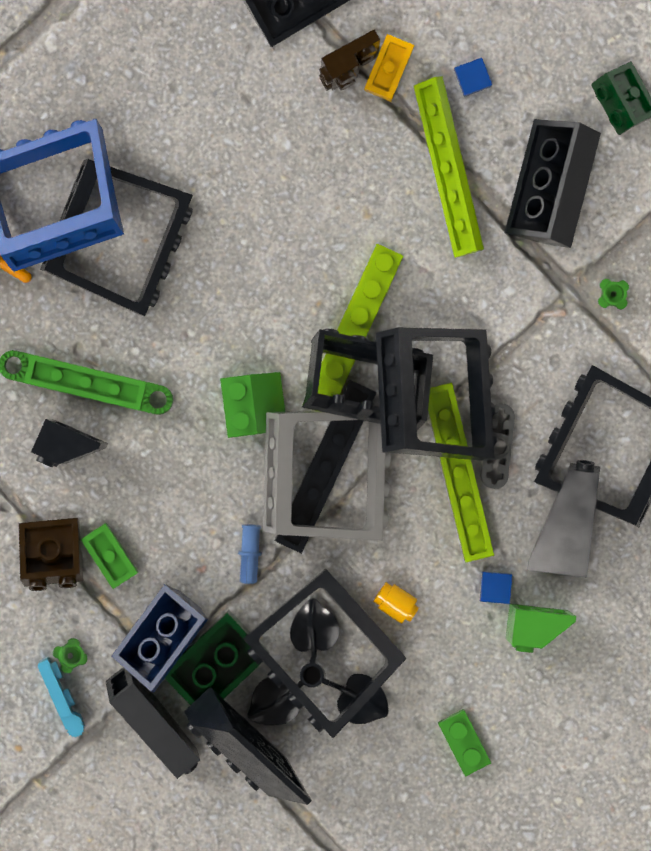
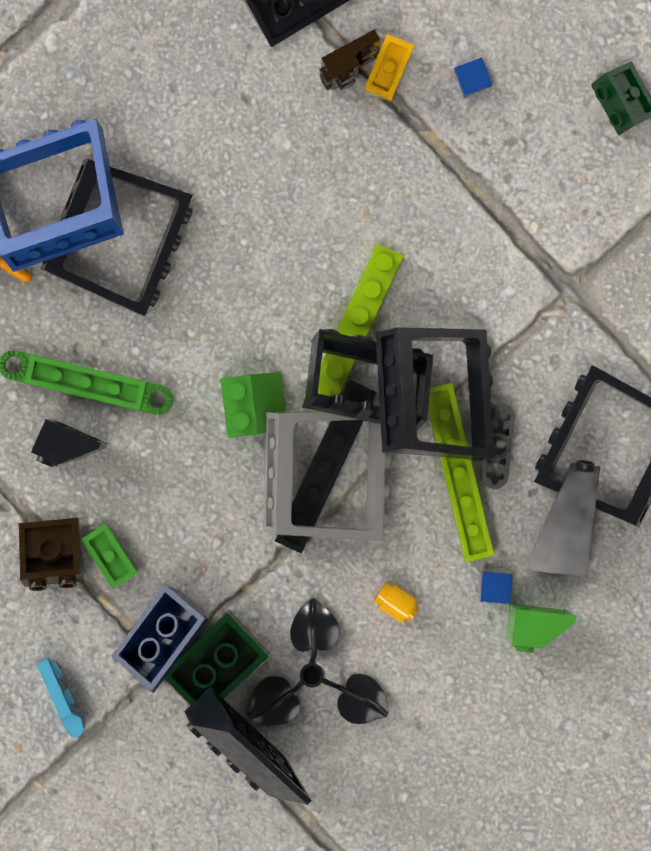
bright green plate [53,638,87,673] -> none
black slope [105,667,200,779] -> none
medium blue axle [238,524,262,584] -> none
black windscreen [243,569,407,738] -> none
lime plate [413,76,484,258] -> none
bright green plate [438,709,491,777] -> none
black slope [504,119,601,248] -> none
bright green plate [598,279,629,310] -> none

